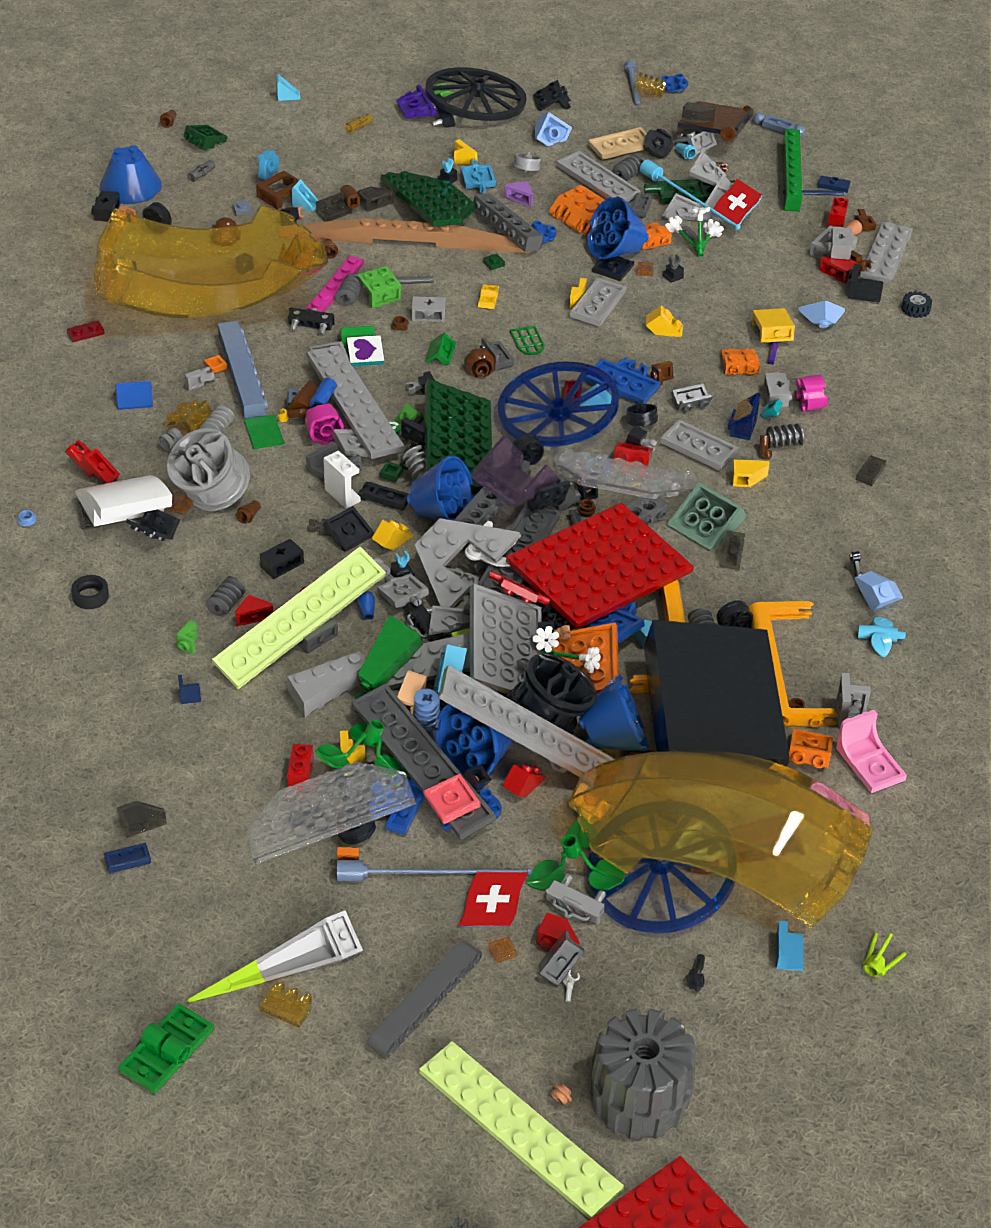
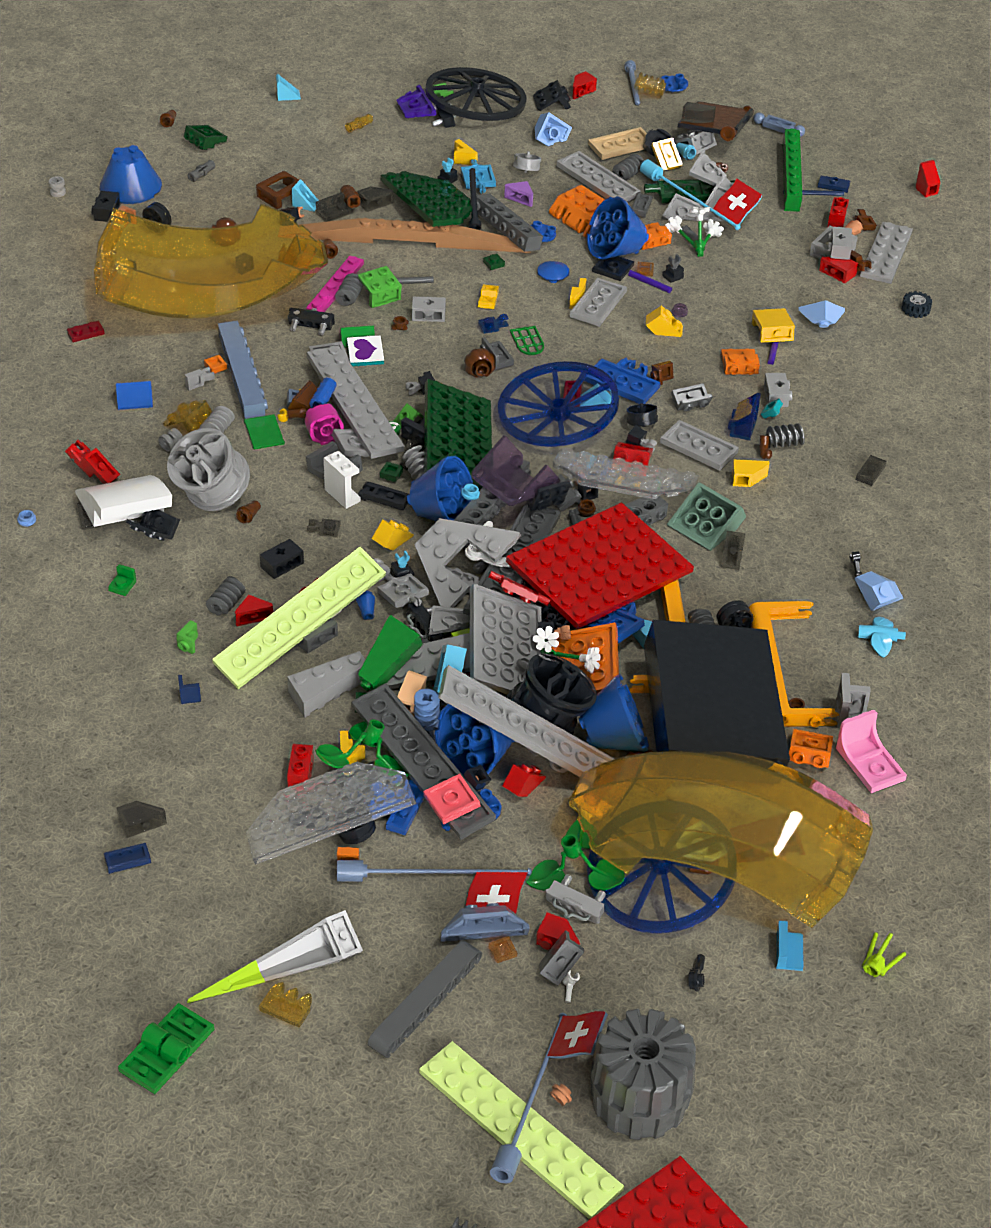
black tyre [71,575,109,609] -> none
clear orange tile [168,495,193,515] -> none
sand blue plate [233,201,252,216] -> none
dark azure plate [258,150,279,180] -> none
black tile [323,506,374,552] -> none
green panel [425,332,456,366] -> none
black wheel [510,434,544,466] -> none
dark pink brick [794,374,828,412] -> none
black bracket [846,264,883,302] -> none
none -> light grey wheel [49,176,66,197]
none -> green bracket [108,564,136,596]
none -> sand blue wedge [440,903,530,942]
none -> medium azure plate [461,484,480,500]
none -> black piece [469,168,481,230]
none -> clear blue plate [478,314,509,334]
none -> flag [490,1011,608,1184]
none -> blue dish [537,261,569,283]
none -> red slope [572,71,597,99]
none -> dark purple bar [628,270,672,293]
none -> plate [651,138,683,171]
none -> clear purple plate [672,303,688,317]
none -> red slope [915,160,940,198]

